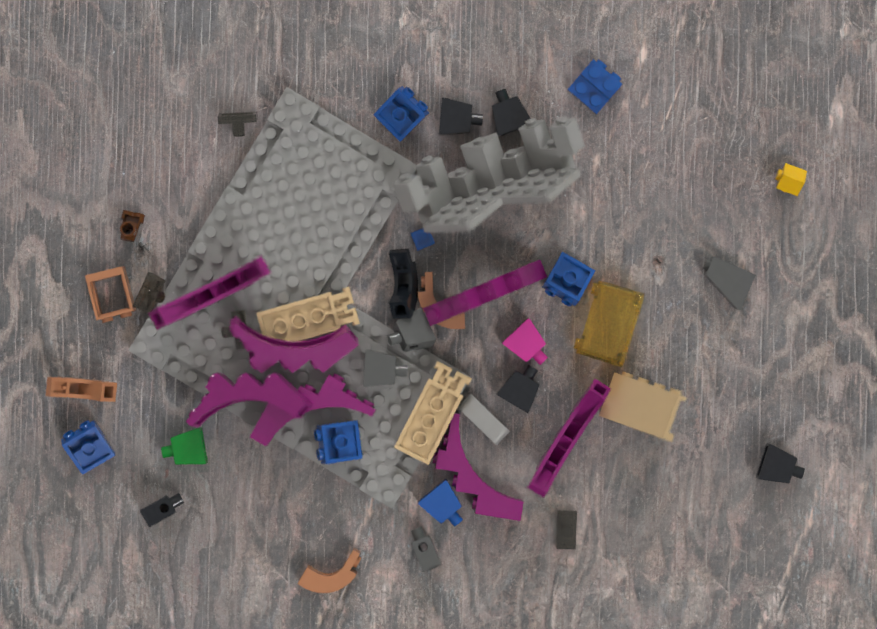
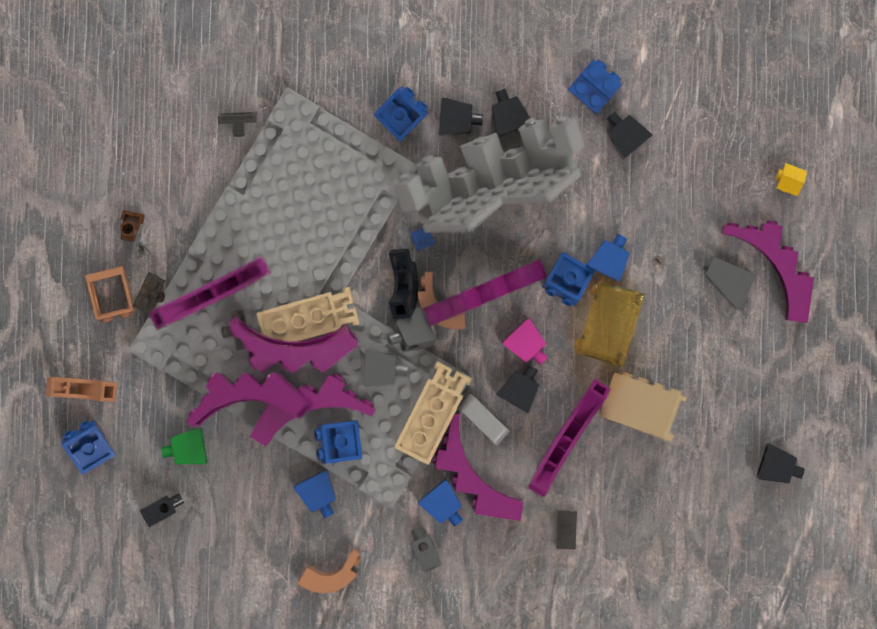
none -> blue torso [293,469,336,518]
none -> blue torso [586,234,629,282]
none -> black torso [607,112,652,159]
none -> magenta arch [721,220,814,323]

